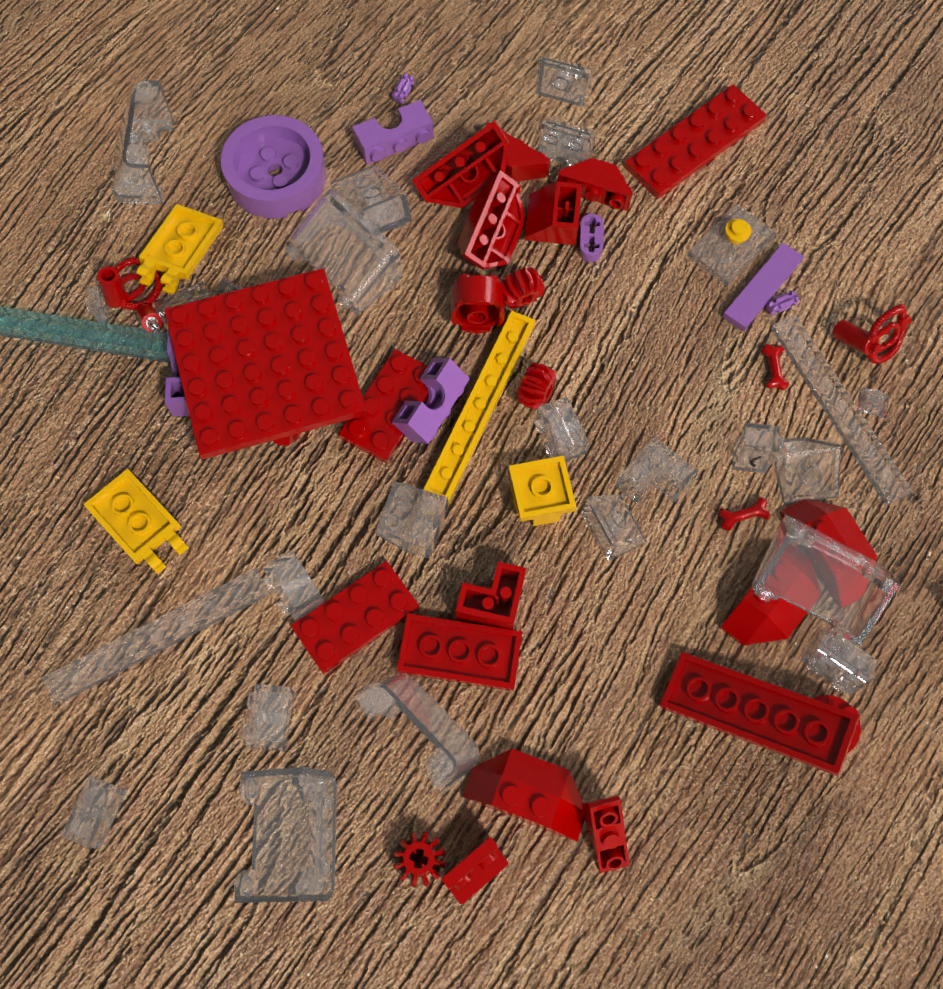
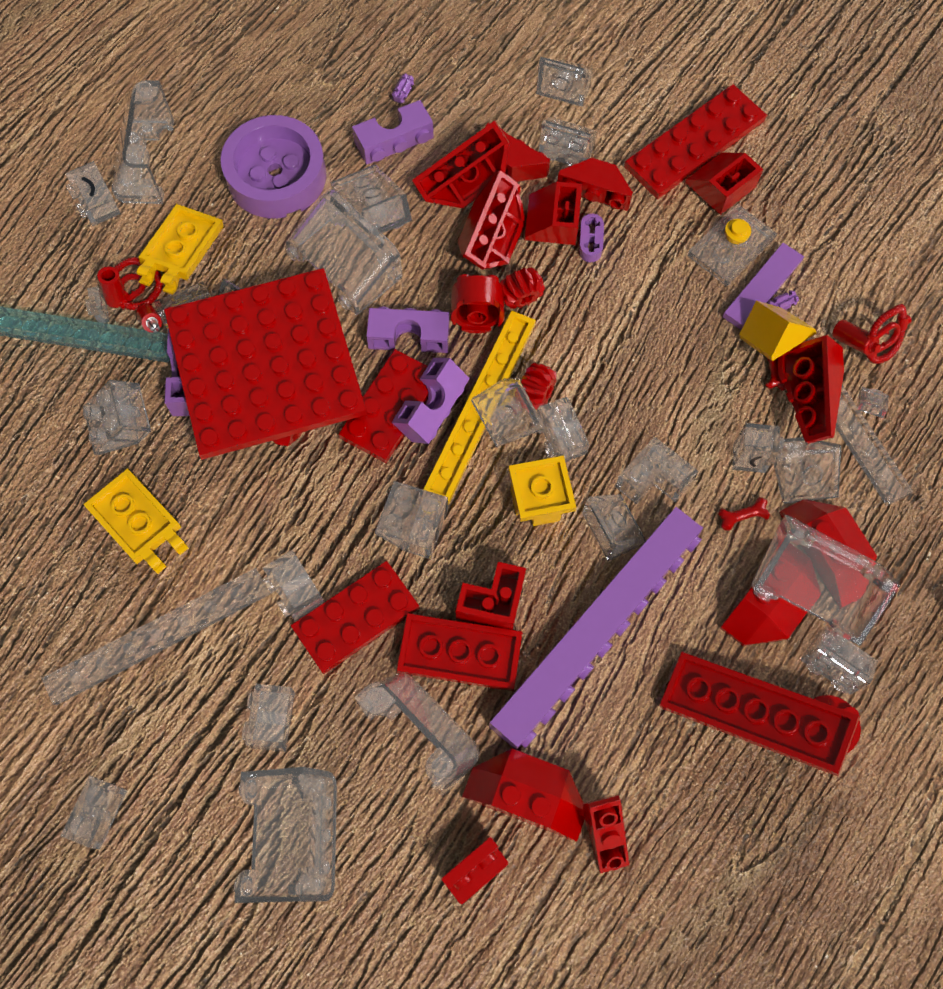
red gear [393,832,446,887] -> none
none -> clear brick [65,161,121,226]
none -> clear slope [83,380,151,455]
none -> medium lavender arch [367,307,450,353]
none -> clear slope [471,378,545,447]
none -> medium lavender brick [489,507,703,750]
none -> red slope [685,152,763,215]
none -> yellow slope [739,300,817,361]
none -> red wedge [778,335,844,444]

